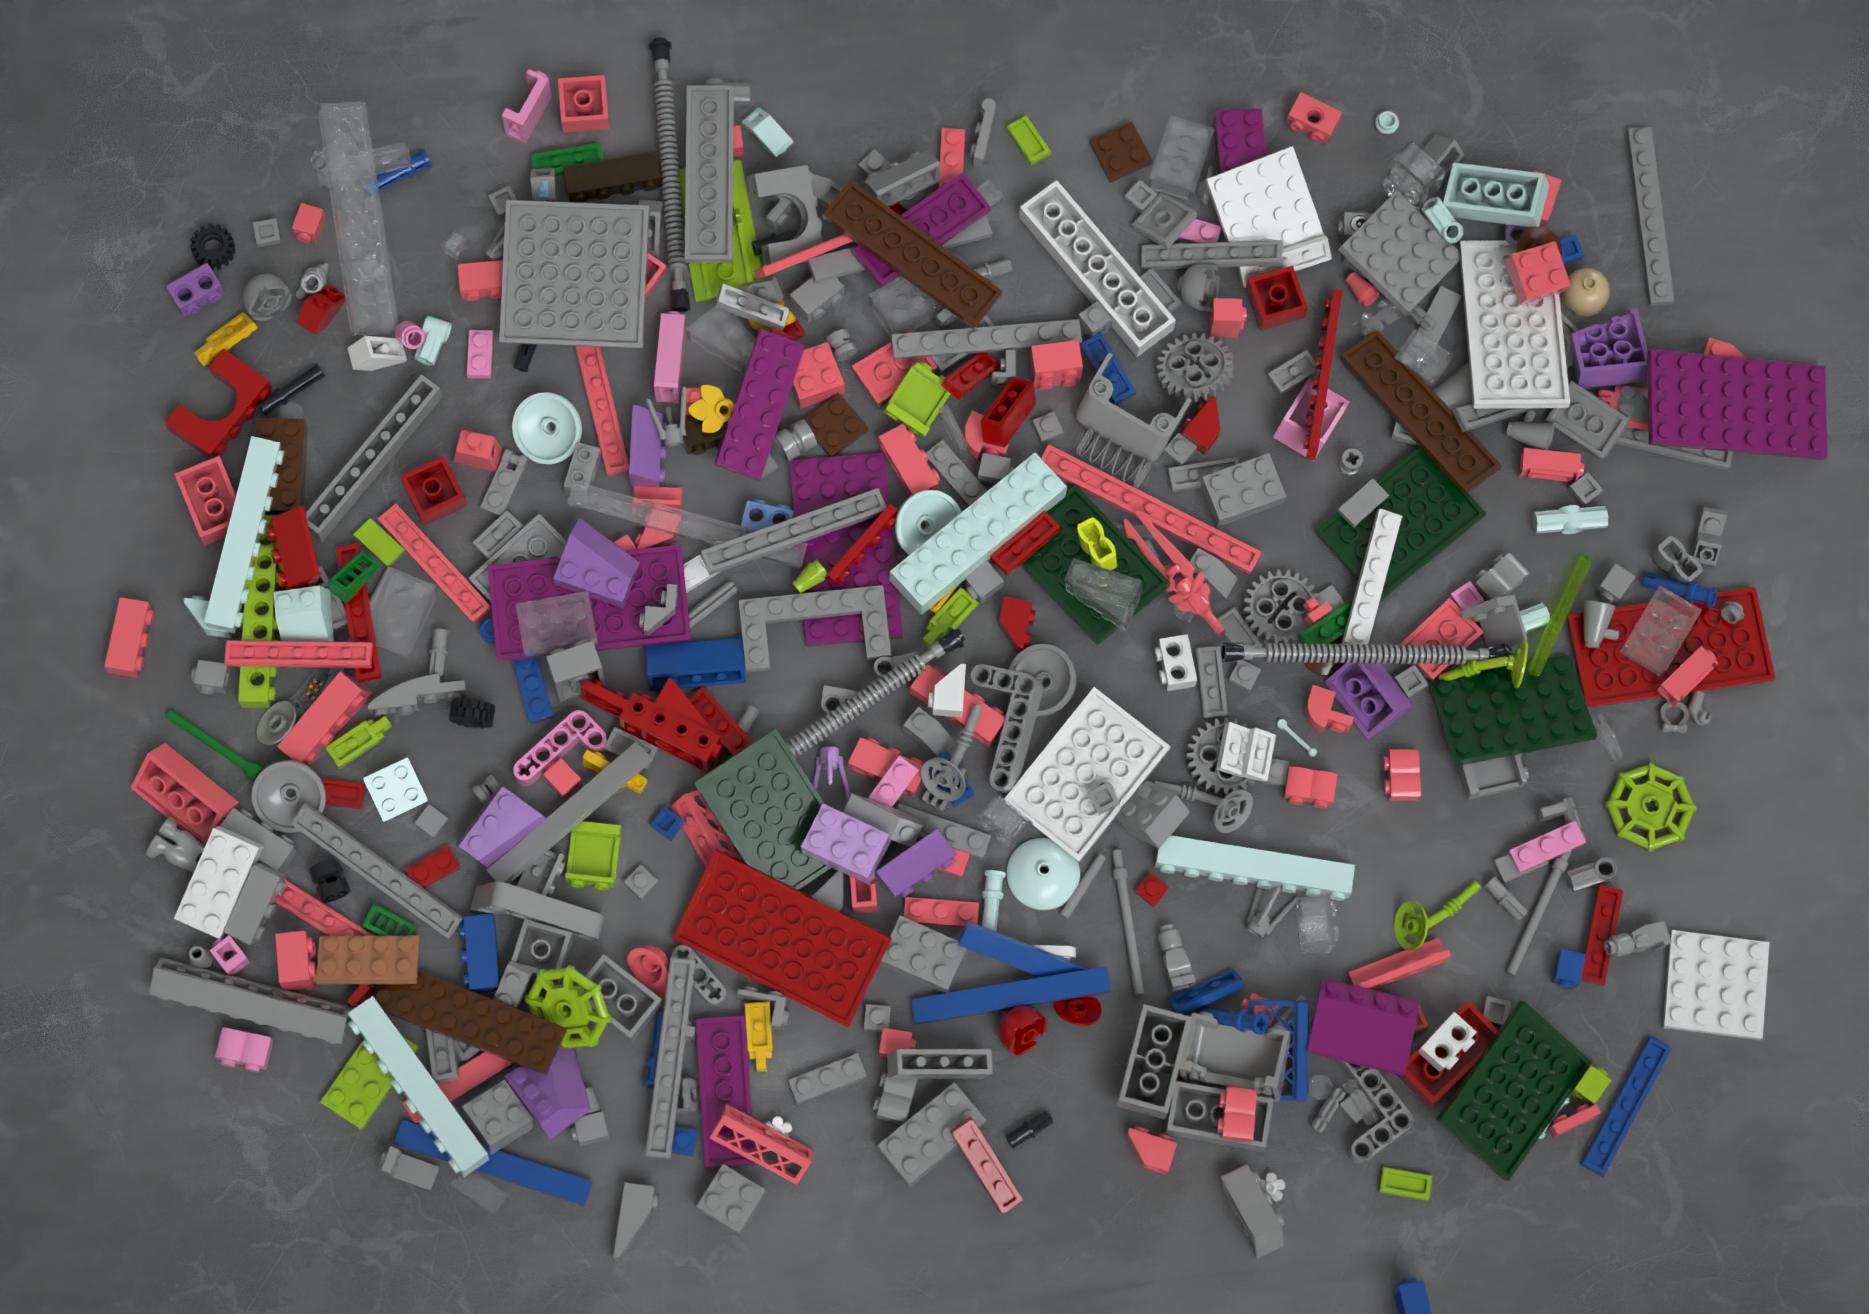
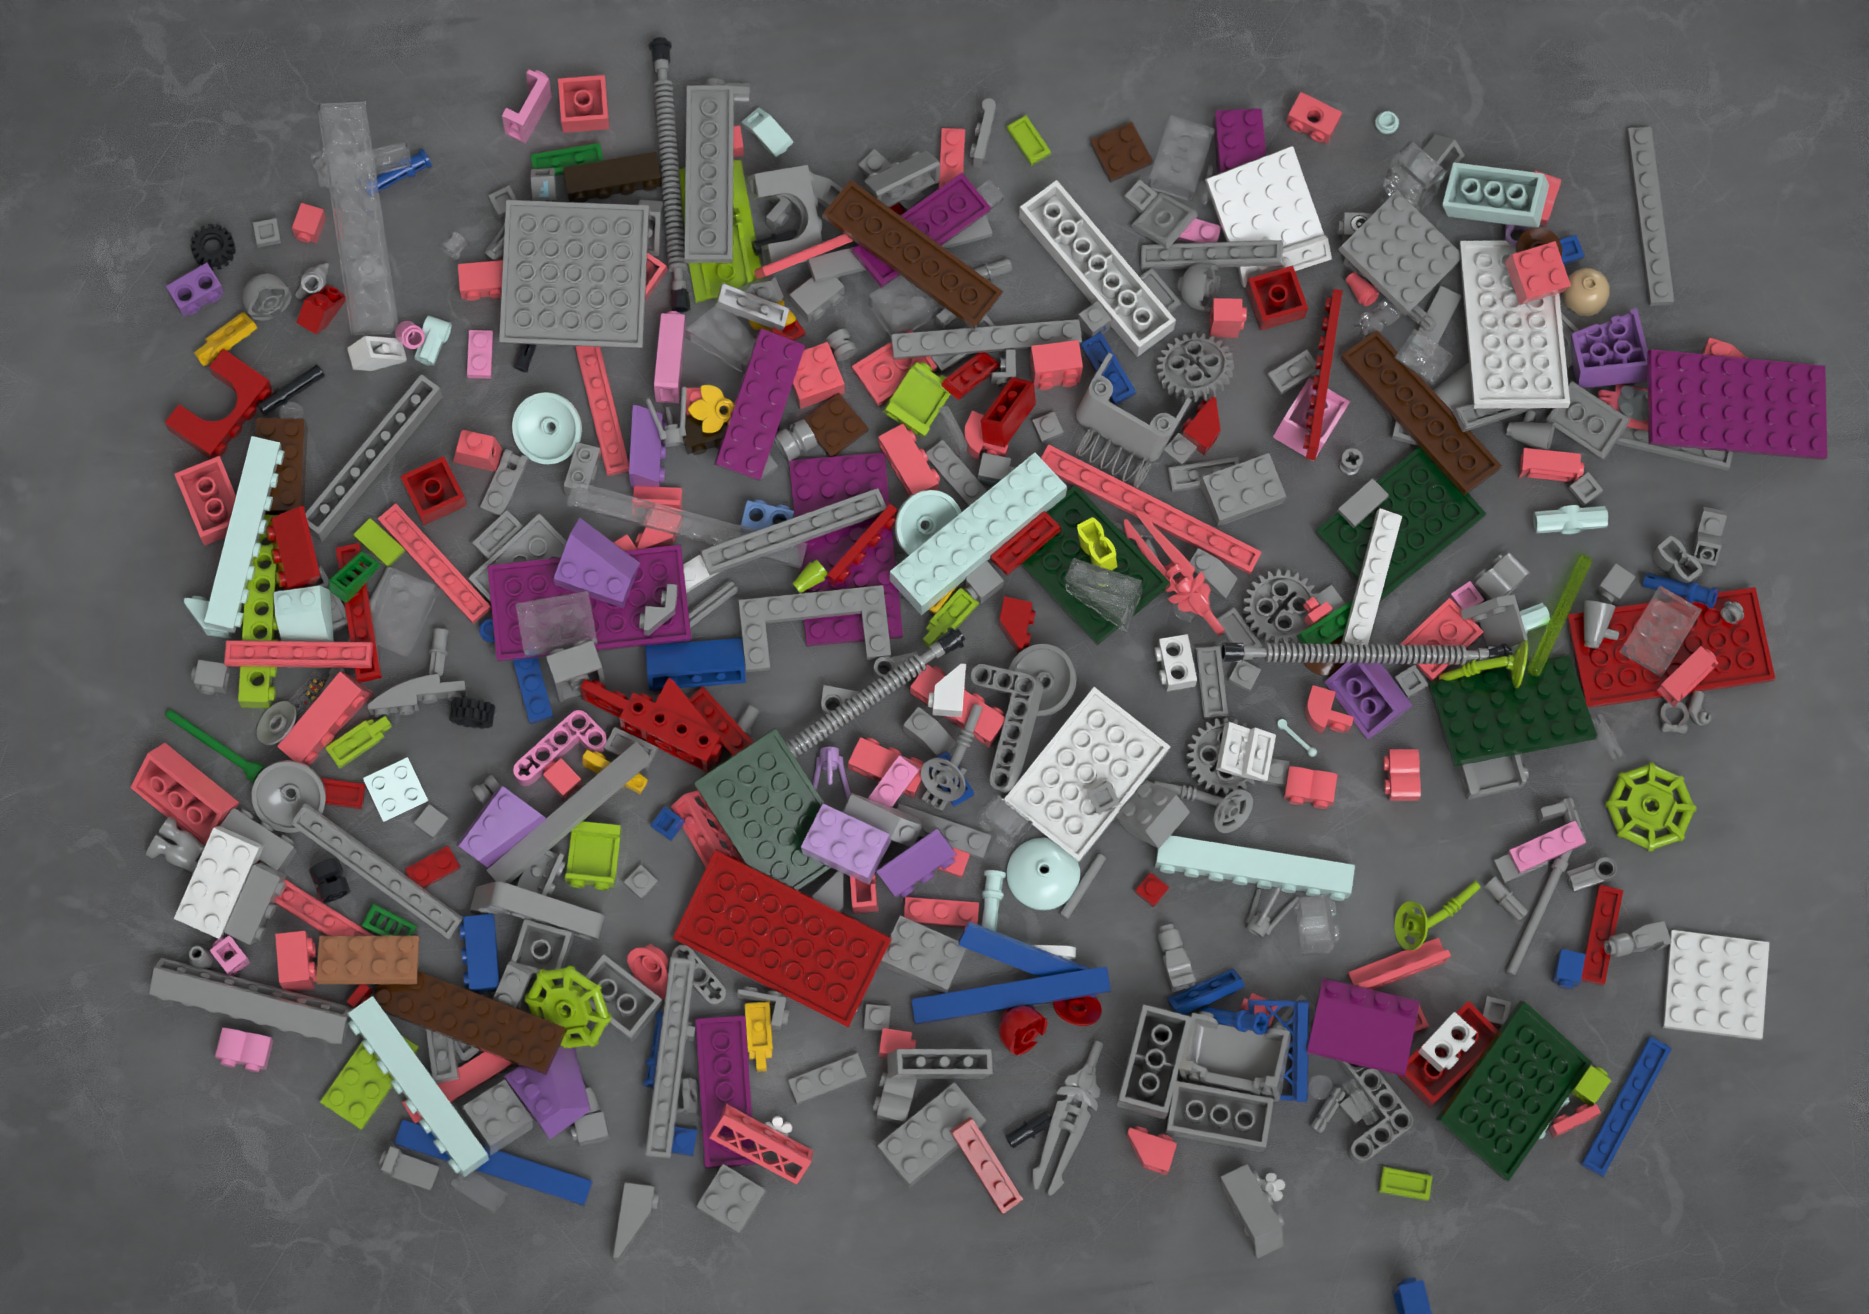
coral brick [104,597,154,678] -> none
light grey bar [1112,849,1144,996] -> none
coral brick [1217,1087,1257,1143] -> none
light aqua piece [1421,196,1463,243] -> none
none -> light grey sword [1032,1041,1104,1196]

